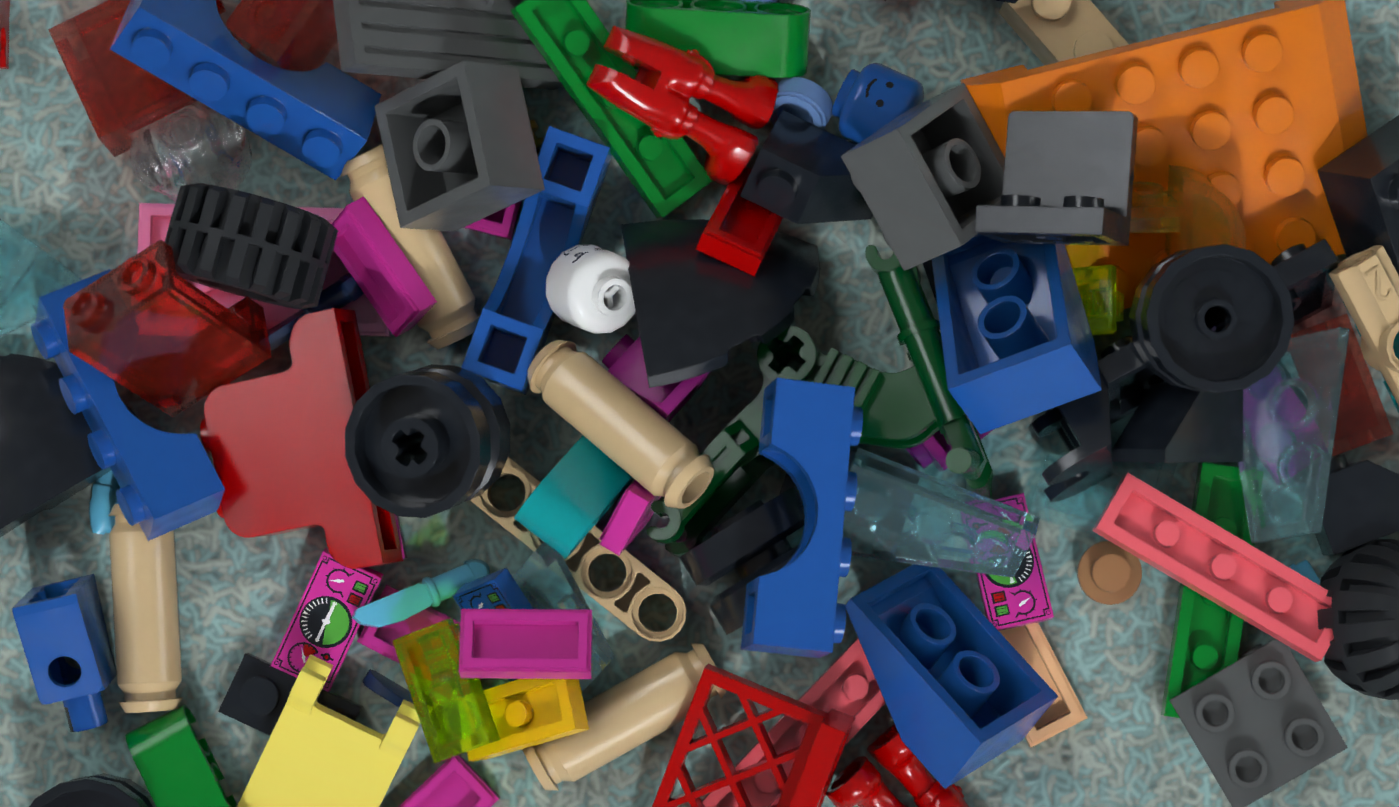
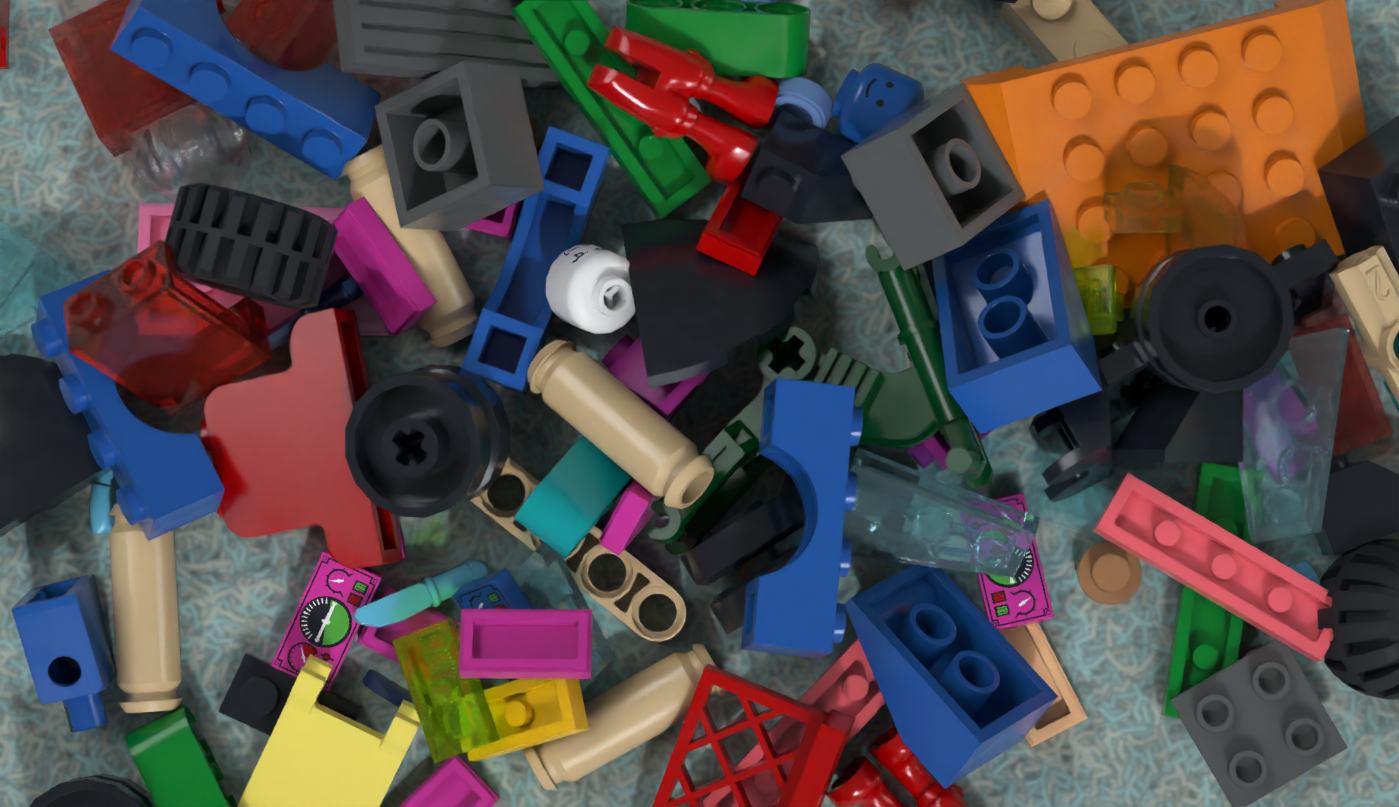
black bracket [975,111,1138,246] -> none

